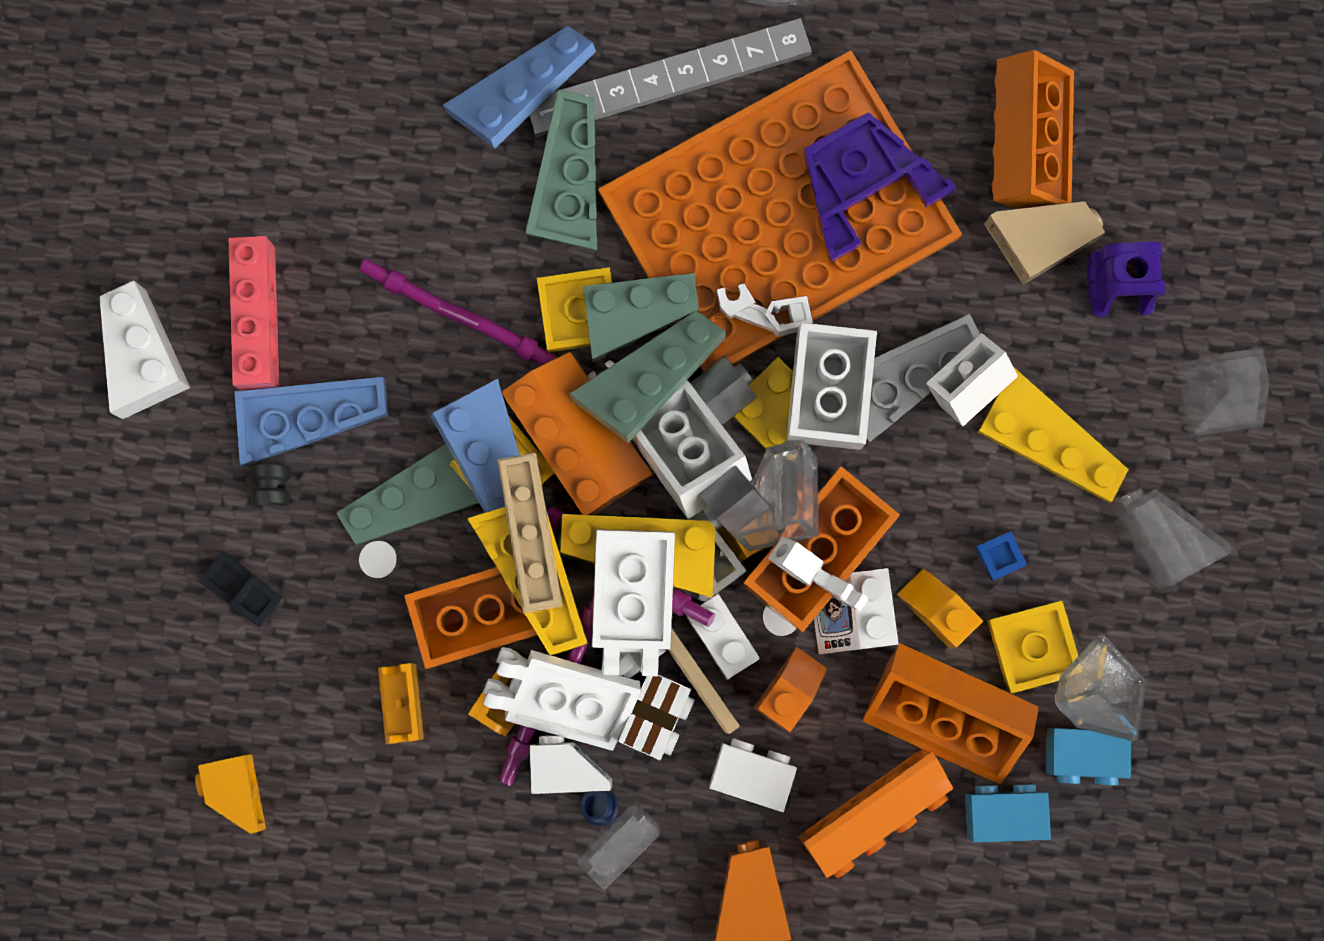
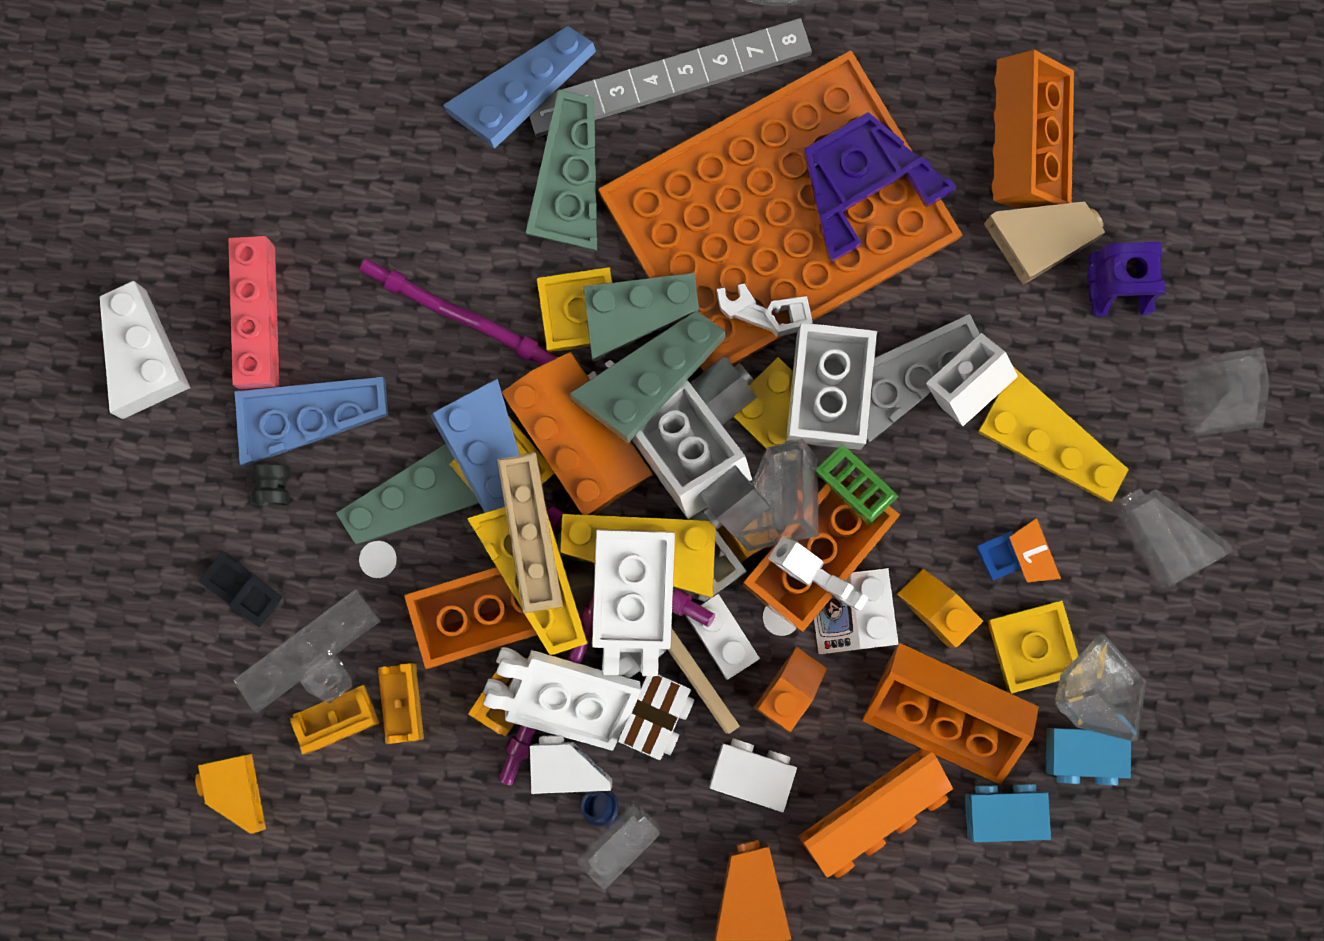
none -> clear plate [233,589,380,713]
none -> light orange hinge [290,685,379,754]
none -> bright green slope [815,444,899,526]
none -> orange sticker [1009,518,1061,582]

